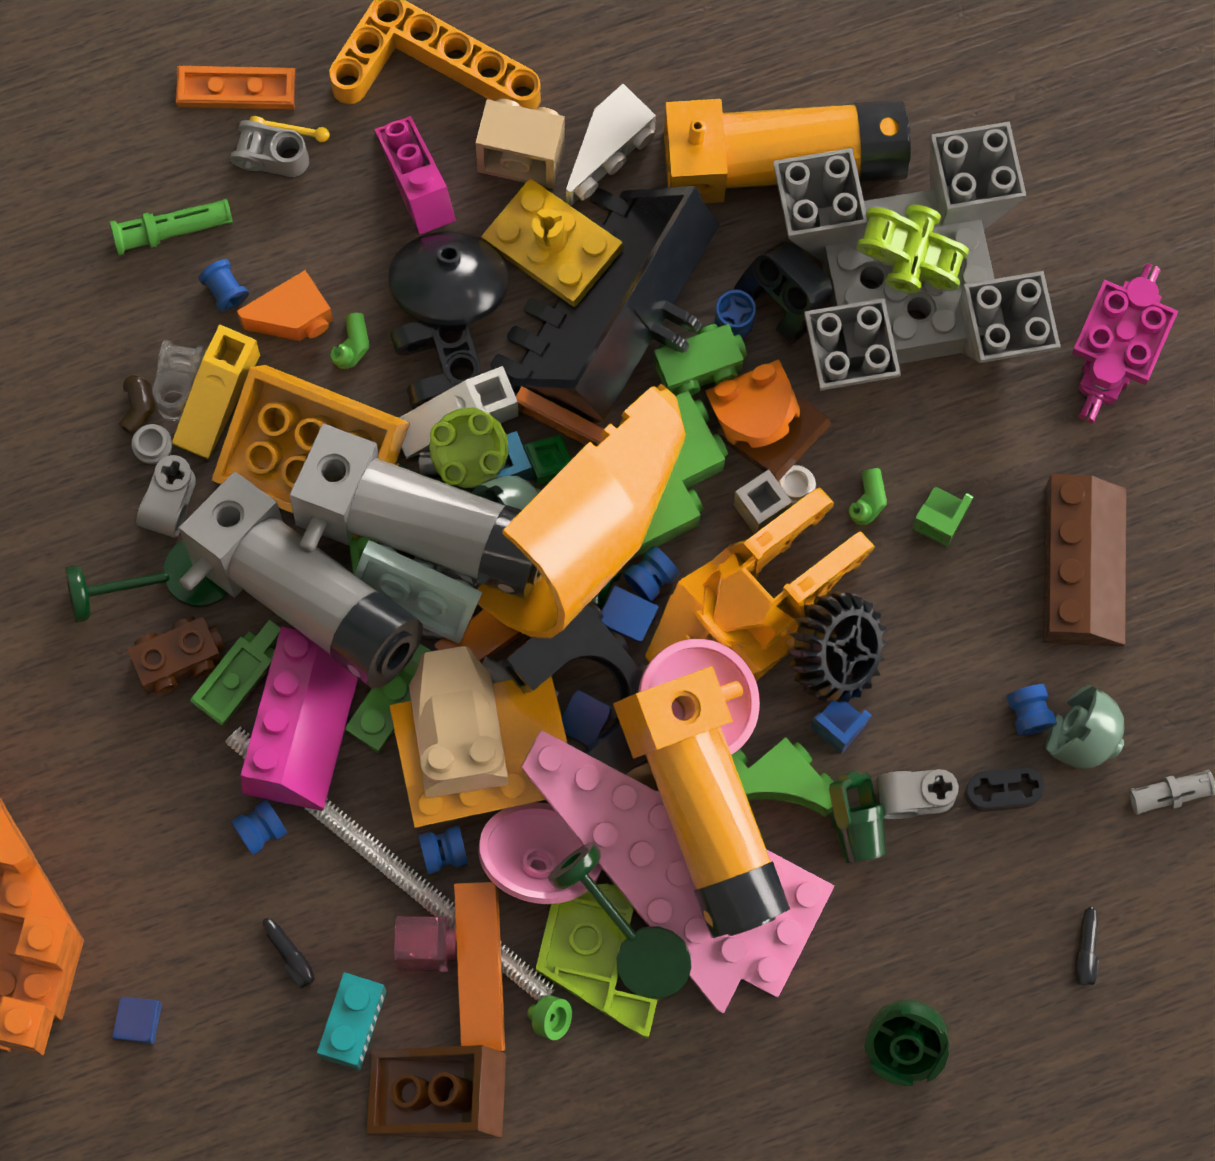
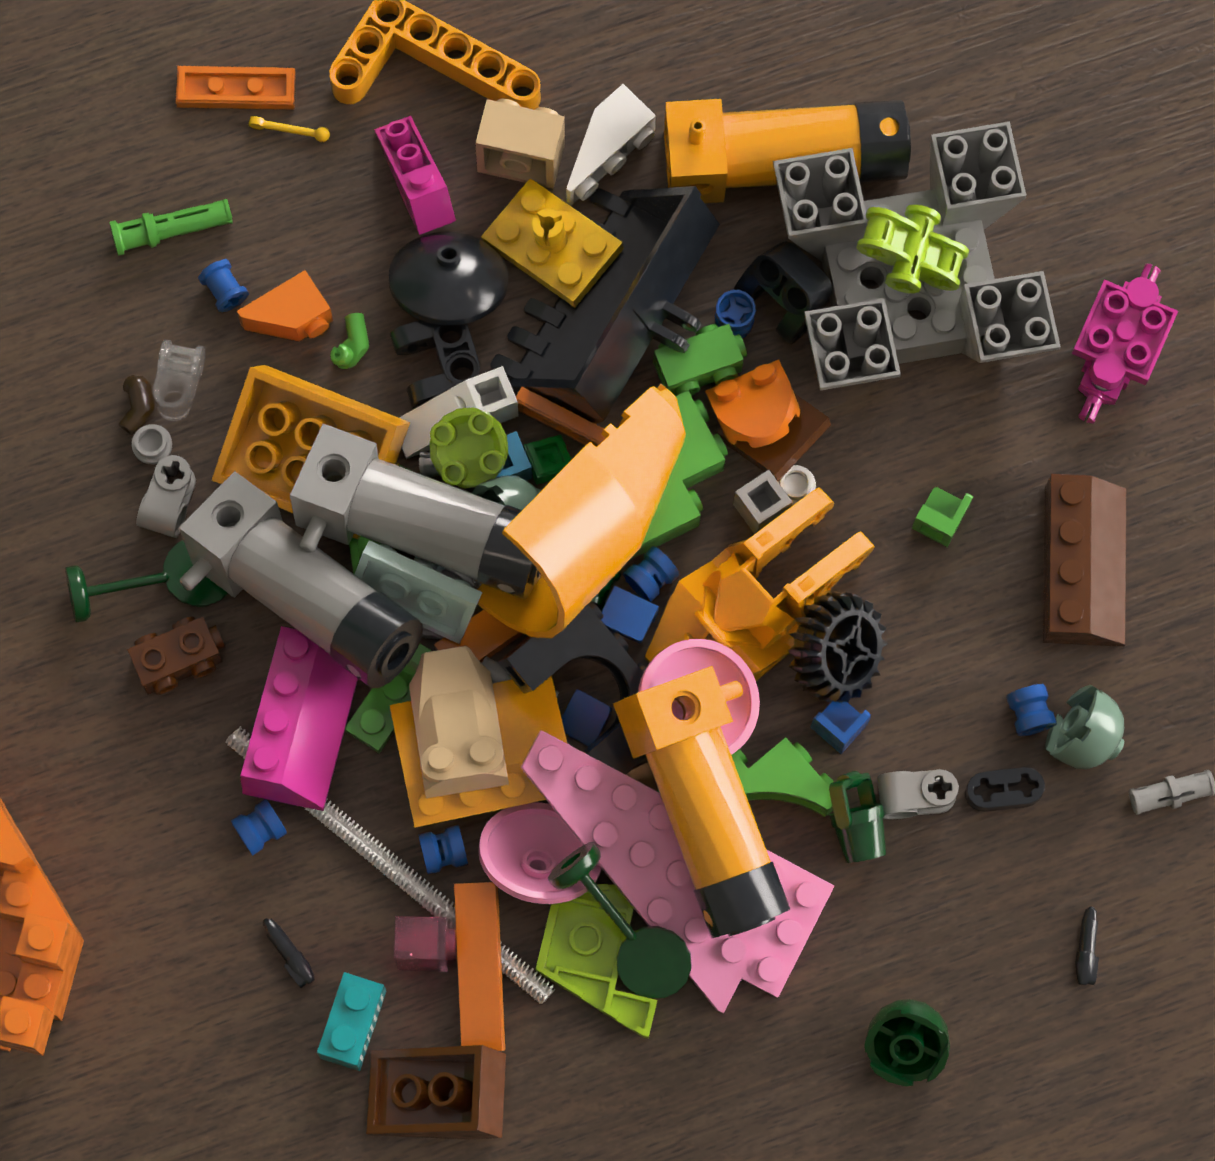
blue slope [112,997,162,1046] -> none
yellow slope [172,325,260,460] -> none
bright green hinge [190,619,281,728] -> none
light grey piece [230,120,309,177] -> none
bright green tile [528,995,572,1040] -> none
bright green arm [848,468,887,525] -> none

